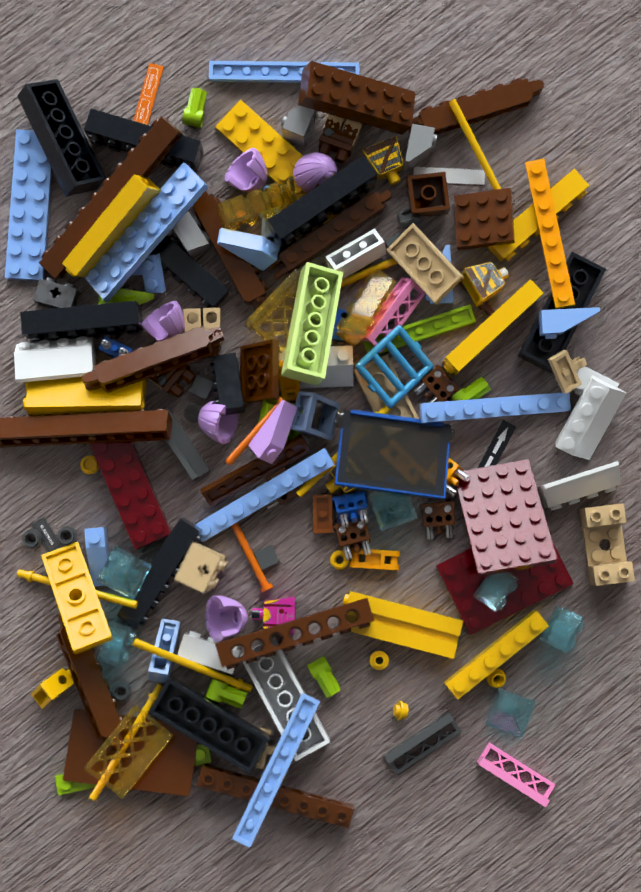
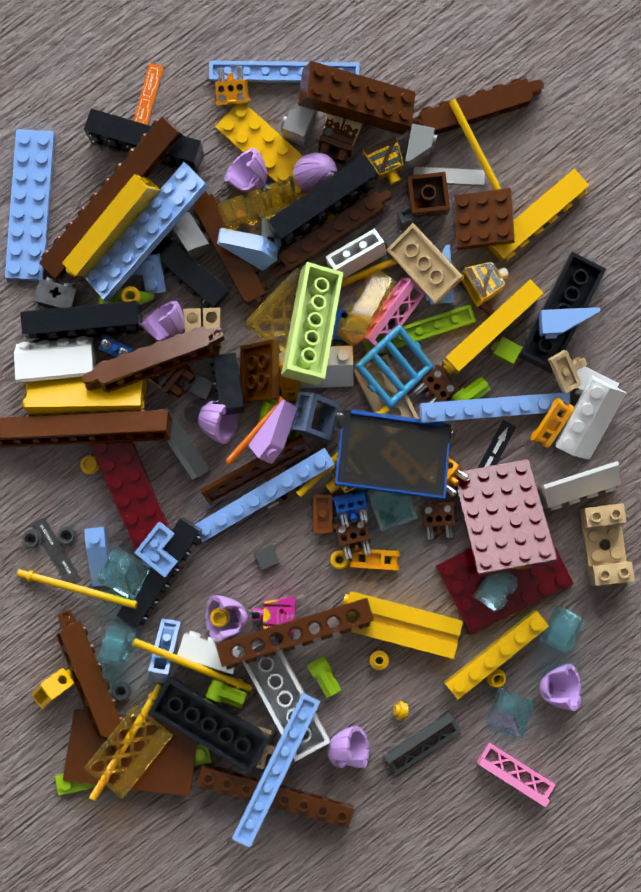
black brick [17,79,106,197] -> none
yellow plate [41,541,113,654] -> none
tan plate [175,542,228,593] -> none
lime piece [182,88,208,128] -> none
orange bar [231,522,273,593] -> none
light orange plate [525,158,575,309] -> none
none -> yellow plate [121,286,140,302]
none -> light blue plate [134,522,178,577]
none -> yellow plate [210,608,230,627]
none -> light orange piece [215,66,251,105]
none -> lavender hair [327,726,370,768]
none -> lime brick [491,336,523,366]
none -> light orange plate [530,398,574,448]
none -> lavender hair [539,664,581,711]

